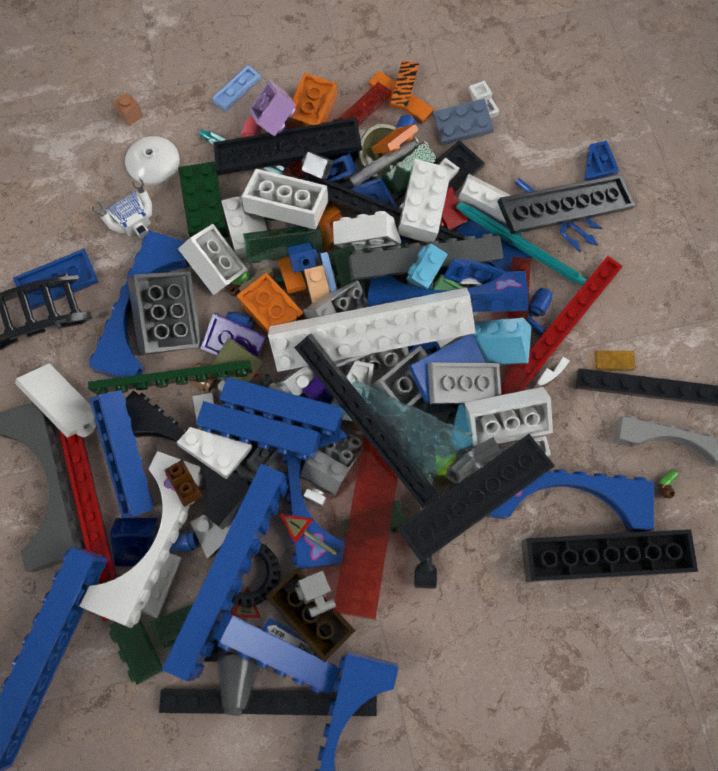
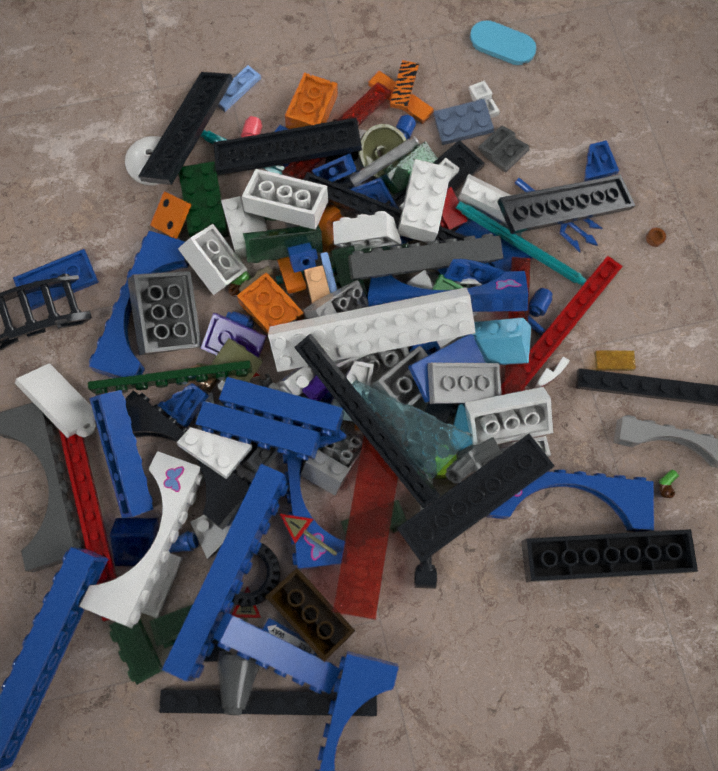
white torso [92,178,152,238] -> none
nougat brick [113,92,143,126] -> none
reddish brown slope [164,460,203,507] -> none
lavender brick [249,80,296,136] -> none
light grey brick [295,571,336,617] -> none
brick [302,152,334,179] -> none
white plate [304,488,326,508] -> none
orange plate [371,124,419,154] -> none
medium azure brick [406,244,448,289] -> none
none -> black plate [138,72,233,185]
none -> orange tile [150,191,192,239]
none -> blue wing [158,383,210,428]
none -> medium azure tile [470,20,536,65]
none -> dark grey slope [478,125,529,172]
none -> dark orange tile [646,228,666,247]

